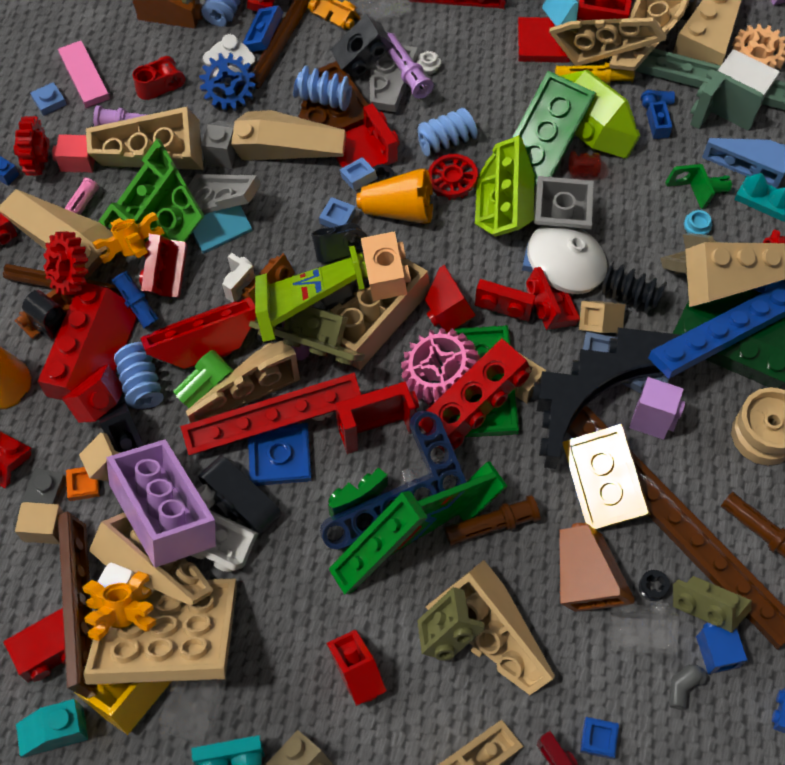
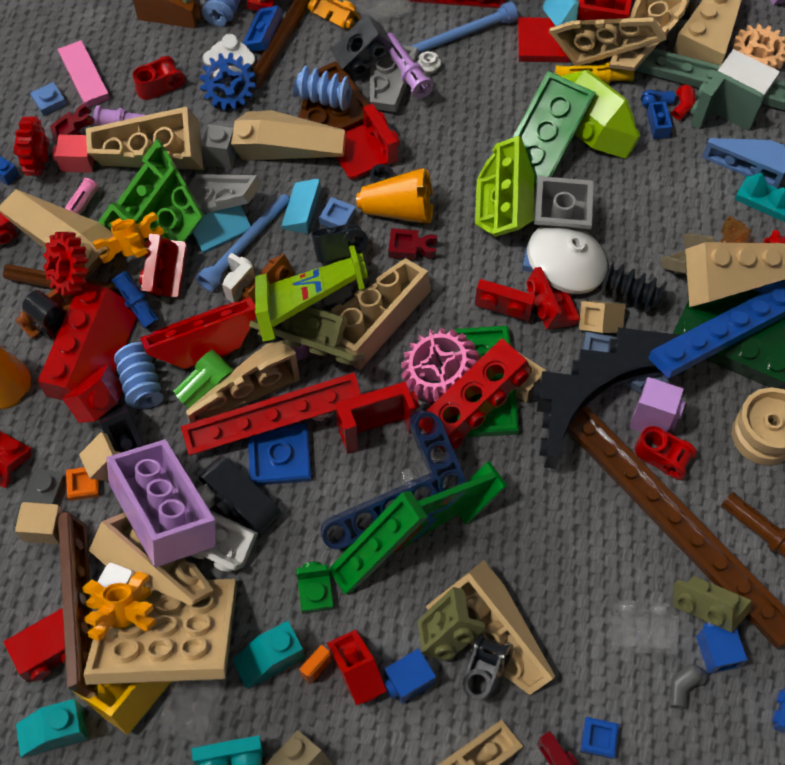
green slope [328,467,388,516] -> none
medium blue plate [339,157,378,191] -> none
light nougat brick [361,231,411,301] -> none
light blue piece [418,108,477,157] -> none
red slope [425,265,476,333] -> none
red wheel [428,154,478,200] -> none
reddish brown pin [444,495,541,546] -> none
slope [559,523,634,612] -> none
plate [562,424,650,530] -> none
clear red bush [569,152,601,178] -> none
black bush [638,570,670,601] -> none
green bracket [665,164,732,209] -> none
medium azure plate [684,210,712,235] -> none
none -> dark red plate [50,104,95,145]
none -> medium blue piece [196,194,290,292]
none -> teal slope [232,621,306,689]
none -> medium azure slope [281,179,321,234]
none -> green bracket [296,562,334,614]
none -> orange tile [299,644,331,684]
none -> blue brick [383,648,436,704]
none -> dark red plate [388,228,438,260]
none -> medium blue piece [411,1,518,54]
none -> black piece [462,632,513,700]
none -> red piece [634,426,697,479]
none -> red arm [671,84,696,121]
none -> clear orange bracket [720,216,751,243]

